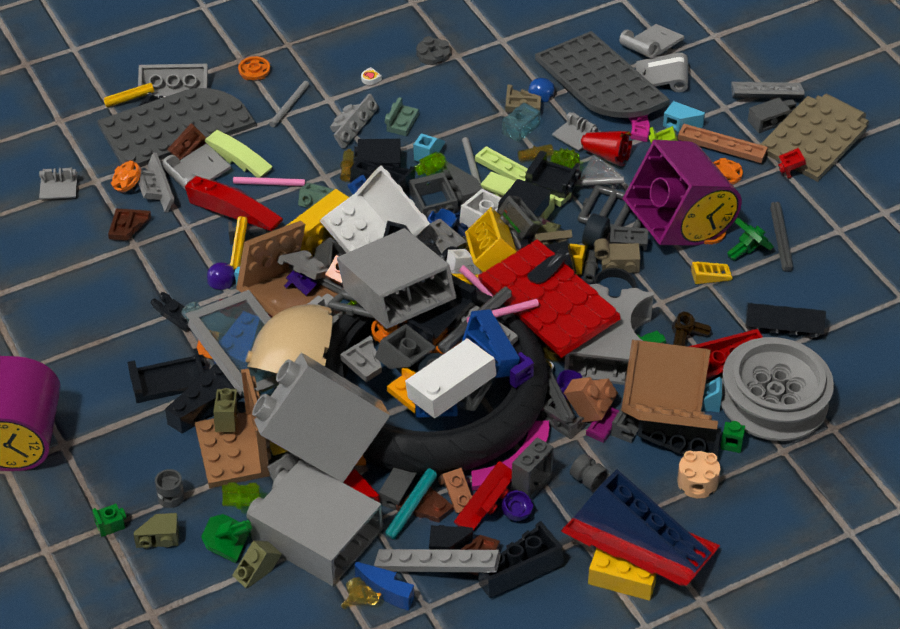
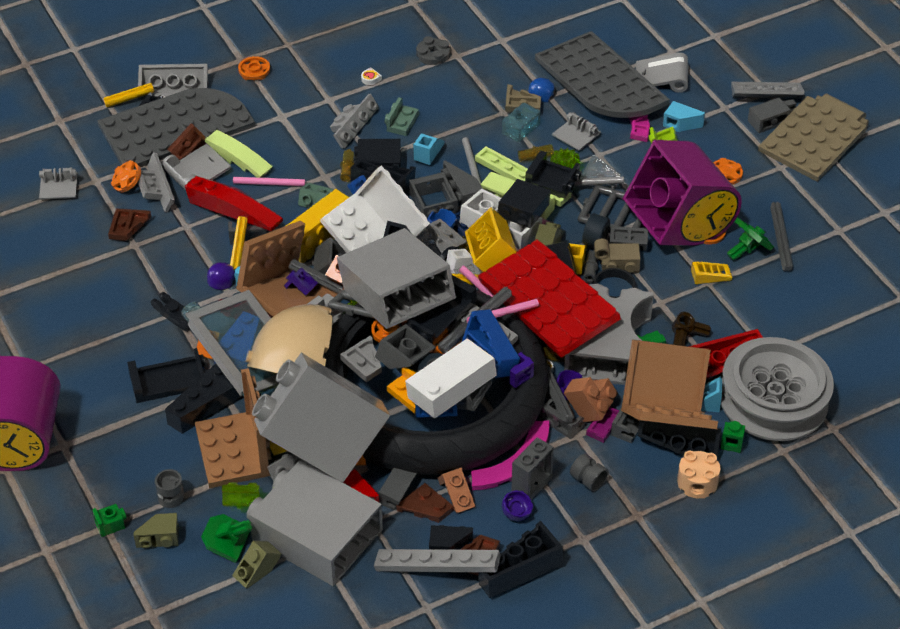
olive slope [213,388,237,432] -> none
light grey bar [269,81,310,127] -> none
light grey wing [278,250,328,280] -> none
clear yellow animal [341,577,381,609] -> none
blue slope [355,562,414,611] -> none
teal axle [385,468,437,540] -> none
clear neon green hips [414,151,446,176] -> none
red bracket [454,461,512,530] -> none
dark grey slope [498,195,543,239] -> none
black piece [527,247,570,284] -> none
dark tan wing [528,230,573,245] -> none
dark blue piece [561,469,720,586] -> none
red cone [581,131,632,167] -> none
yellow wedge [588,548,657,601] -> none
light grey door [619,24,685,58] -> none
nougat plate [677,124,768,163] -> none
black wedge [745,302,826,337] -> none
red bracket [778,148,806,179] -> none

